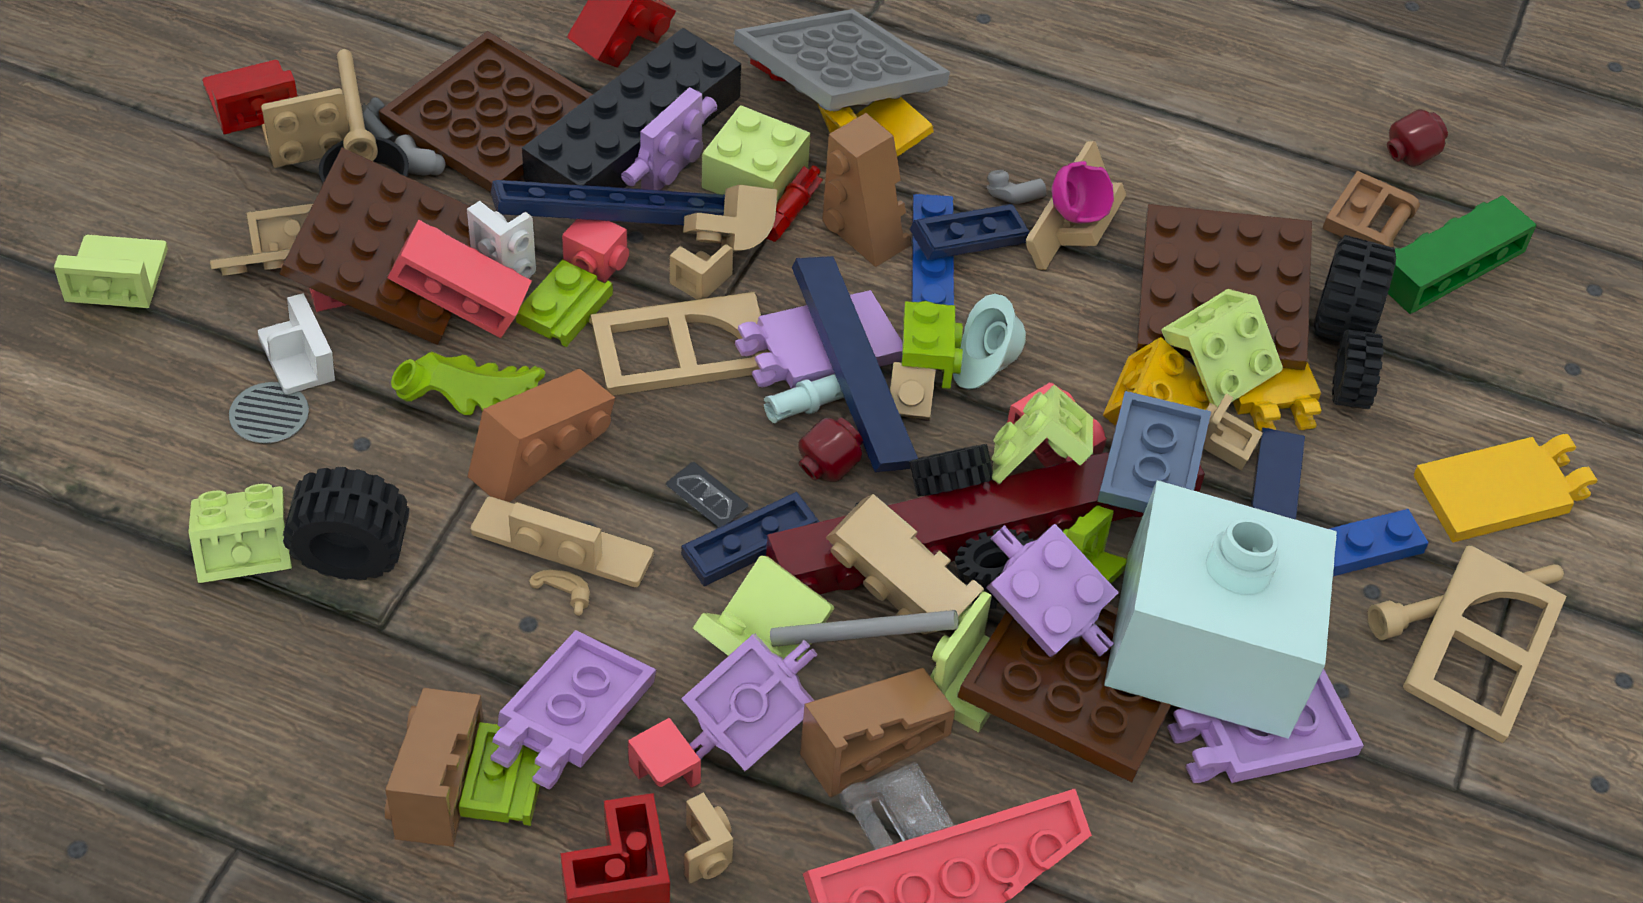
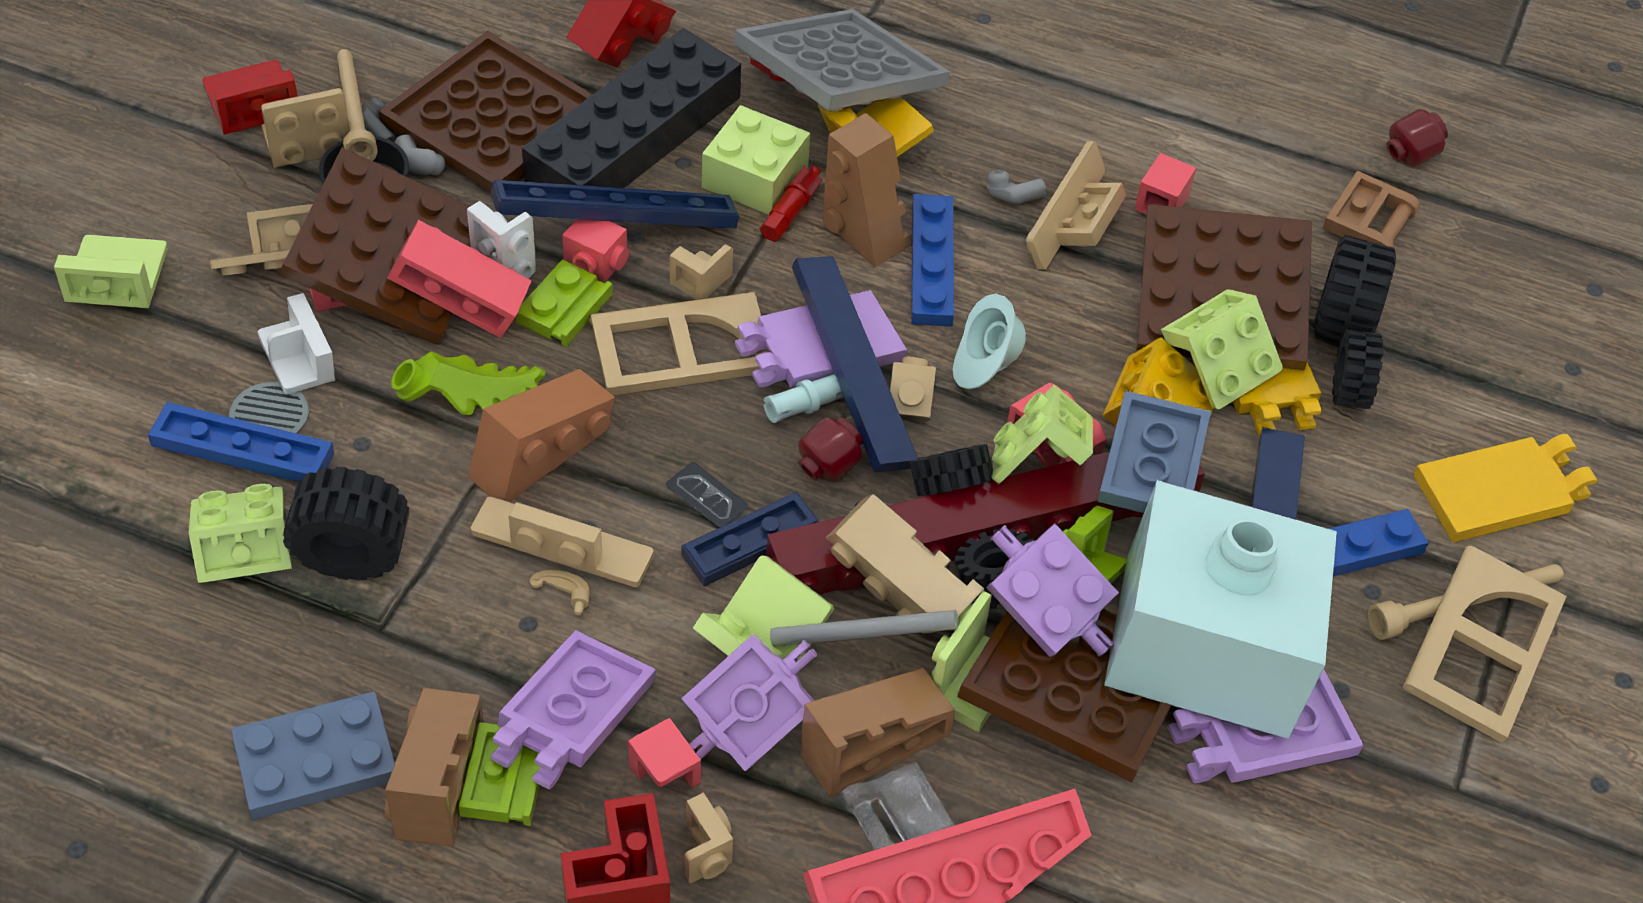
lavender plate [621,87,717,190] -> none
tan brick [683,185,778,253] -> none
lime bracket [902,301,963,389] -> none
dark blue tile [910,204,1030,260] -> none
dark pink hair [1052,161,1114,223] -> none
tan bracket [1203,393,1263,470] -> none
green brick [1388,195,1537,314] -> none
none -> blue plate [148,402,334,482]
none -> sand blue plate [231,691,395,820]
none -> coral brick [1135,153,1196,214]

